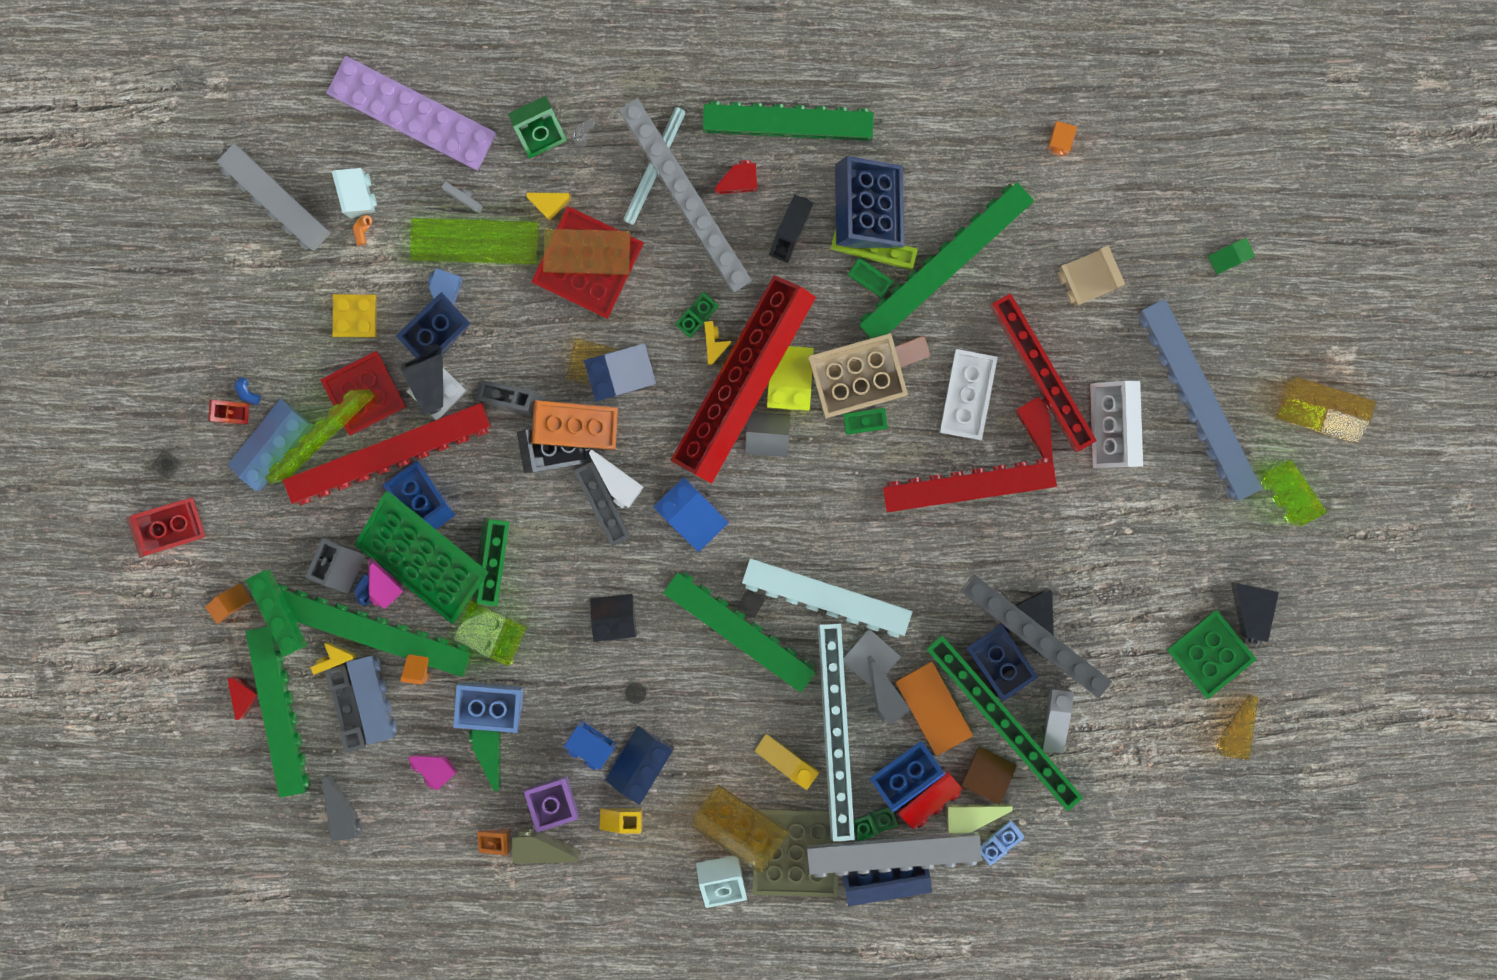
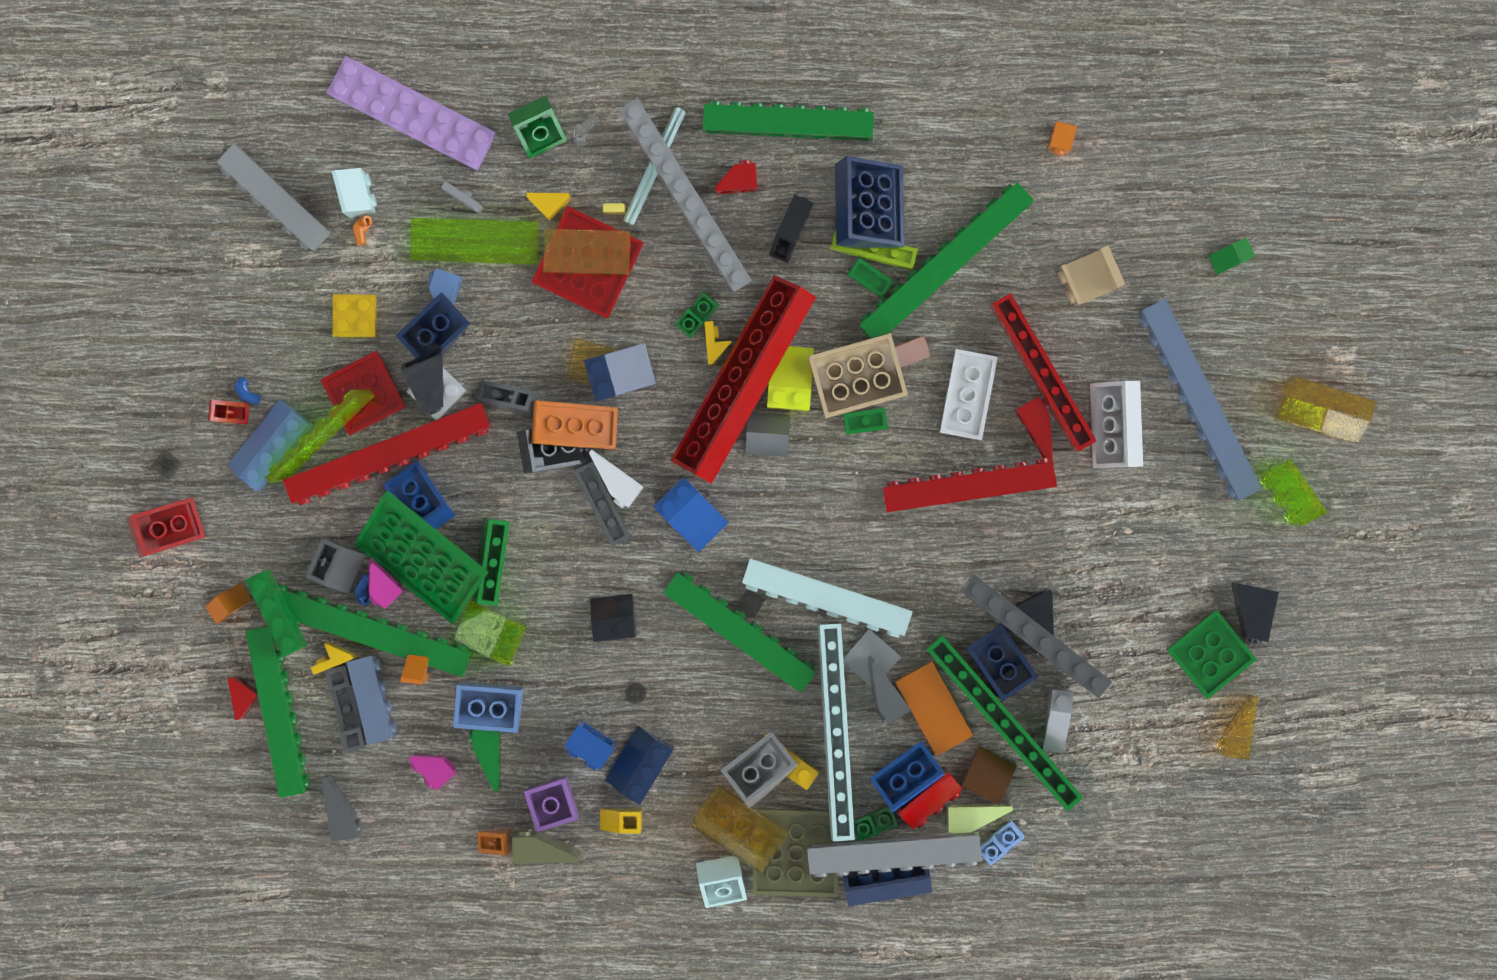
none -> light yellow tile [603,203,626,215]
none -> light grey slope [721,732,798,809]

